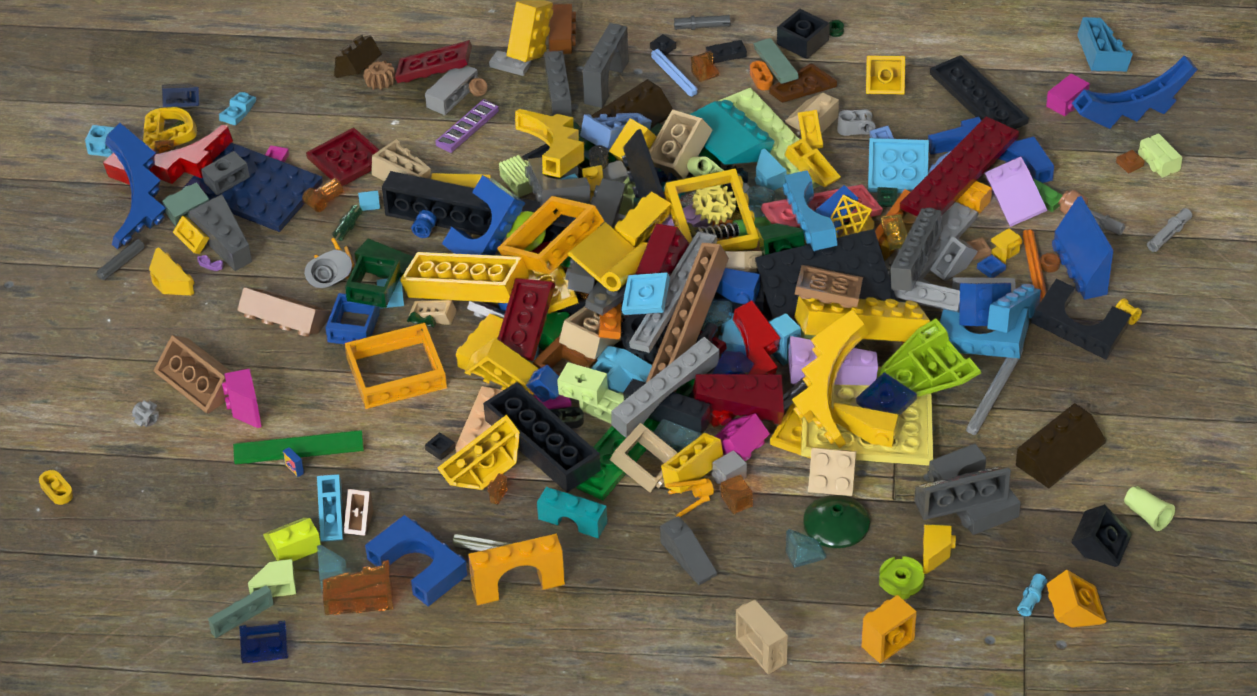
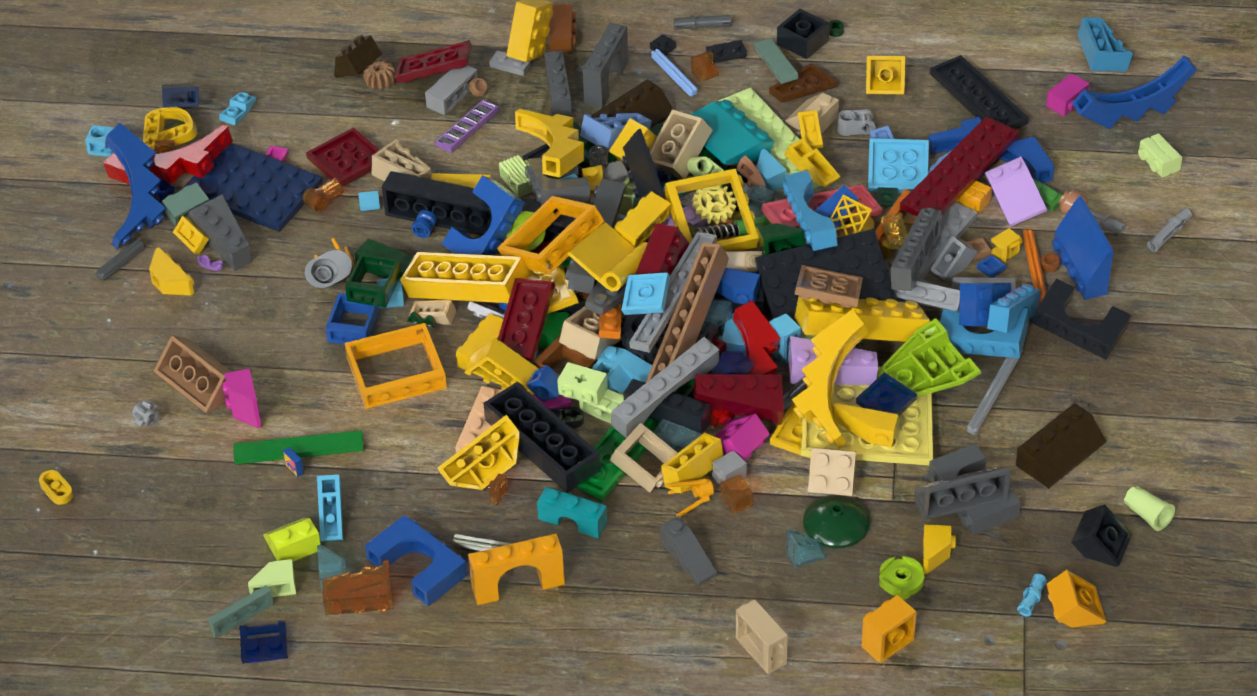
dark grey brick [201,151,250,195] -> none
slope [237,287,332,337] -> none
clear green pin [332,205,363,241] -> none
medium nougat slope [344,489,374,536] -> none
black plate [425,432,456,460] -> none
orange beam [750,61,773,91] -> none
yellow bush [1115,298,1142,325] -> none
dark orange plate [1116,150,1145,174] -> none
none -> clear blue plate [153,178,175,202]
none -> nougat slope [736,155,766,200]

